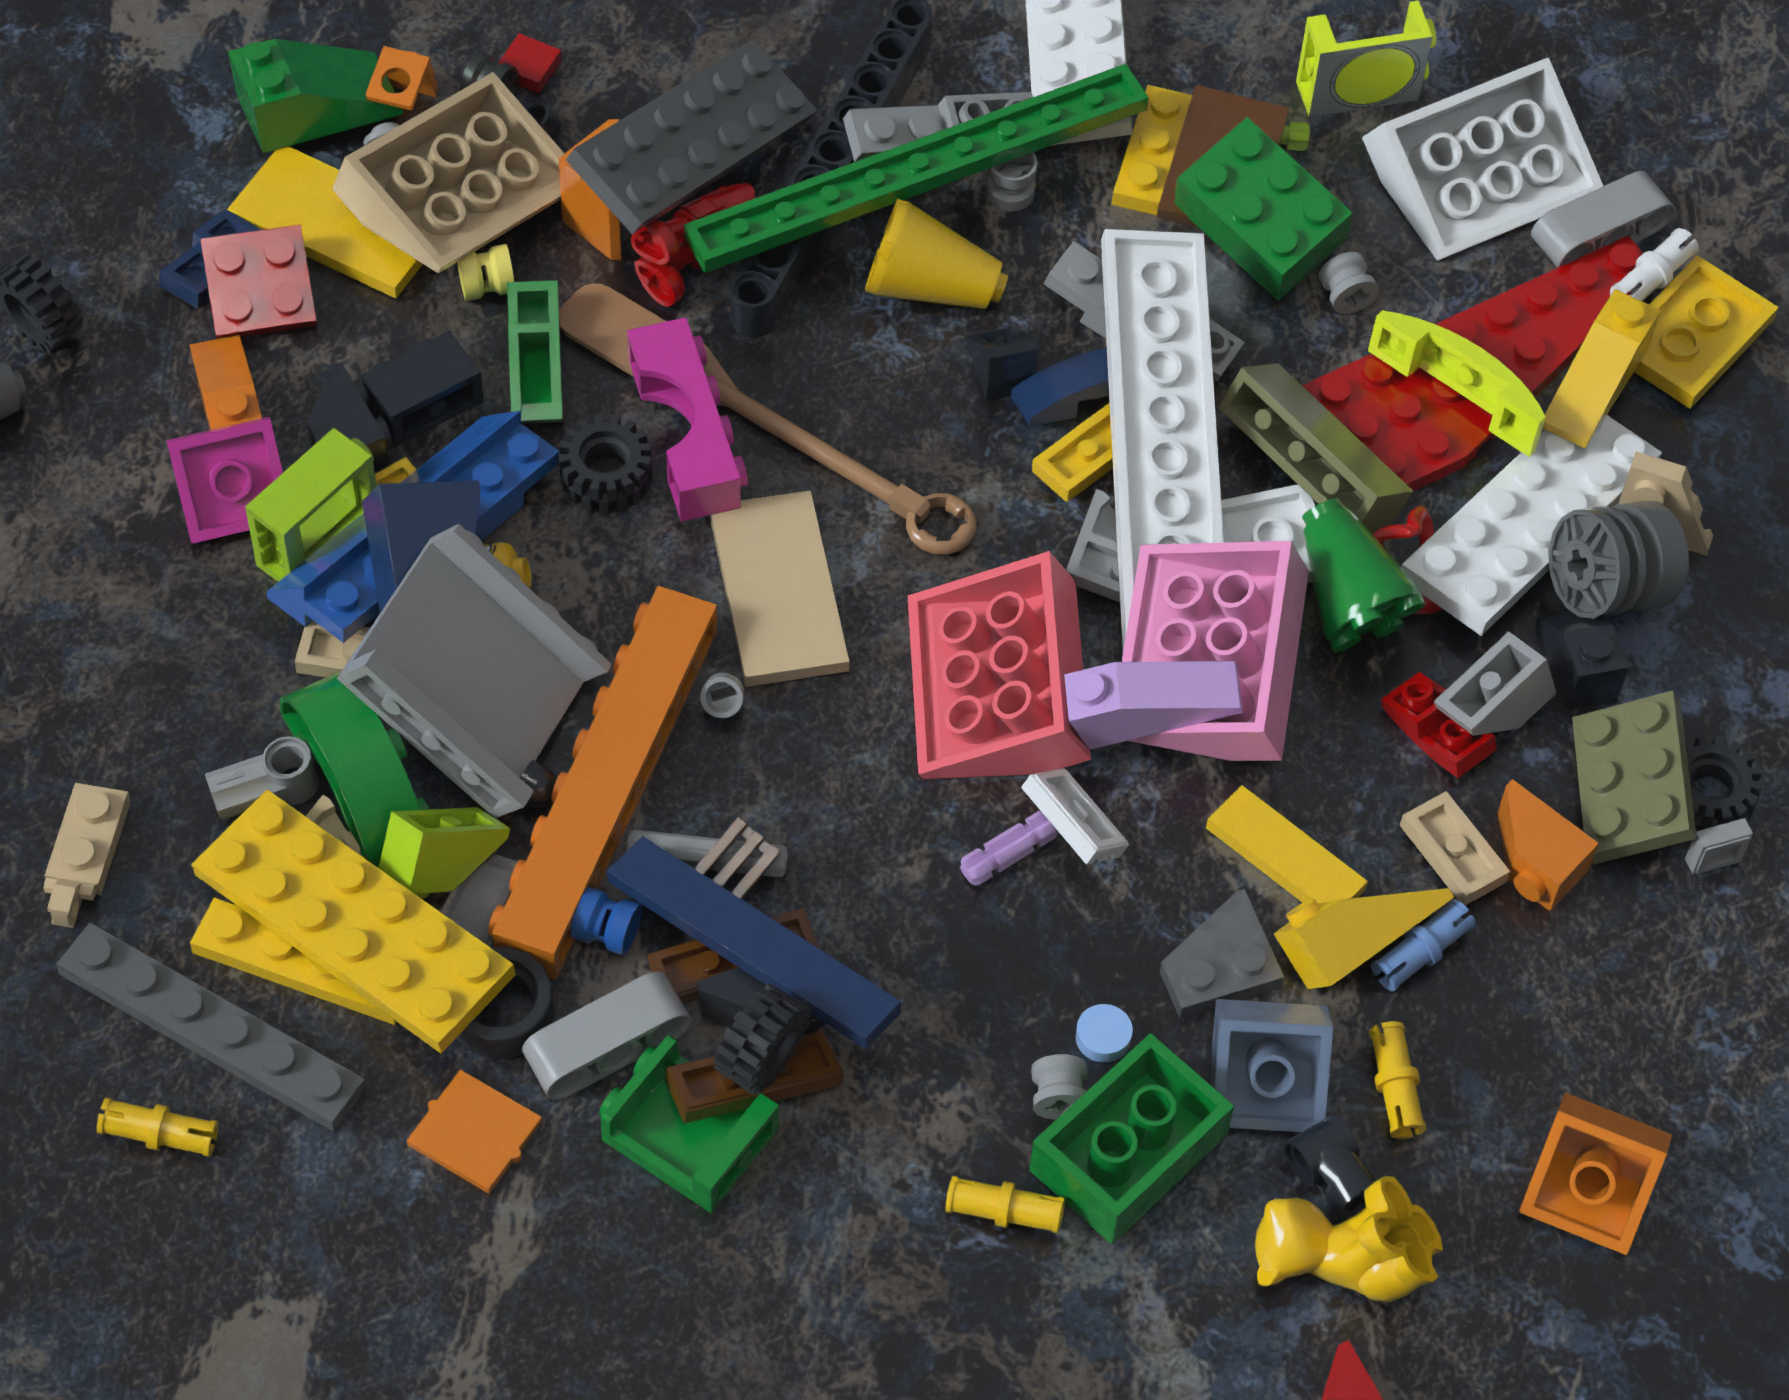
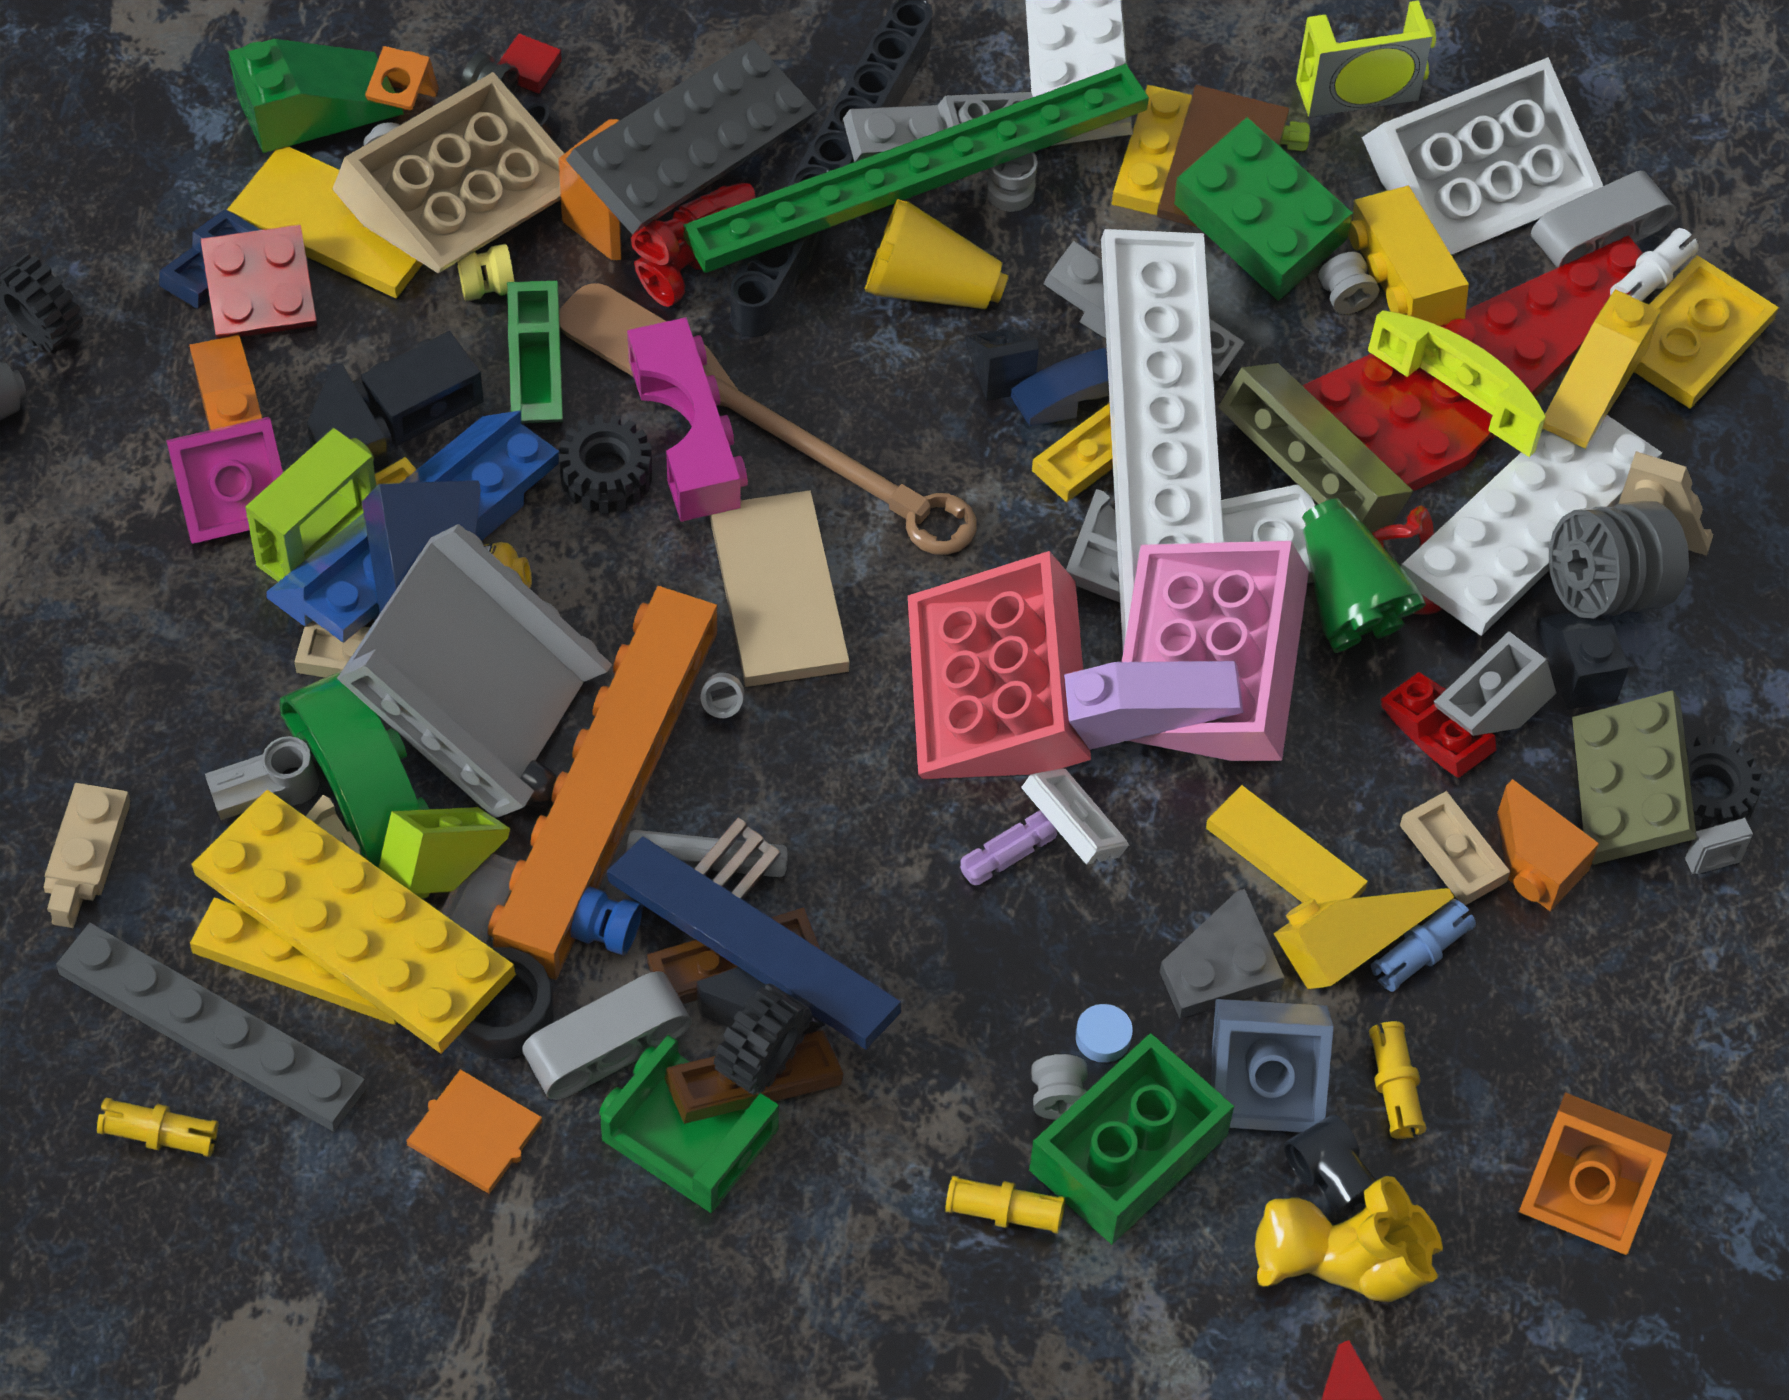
none -> yellow brick [1349,185,1469,326]

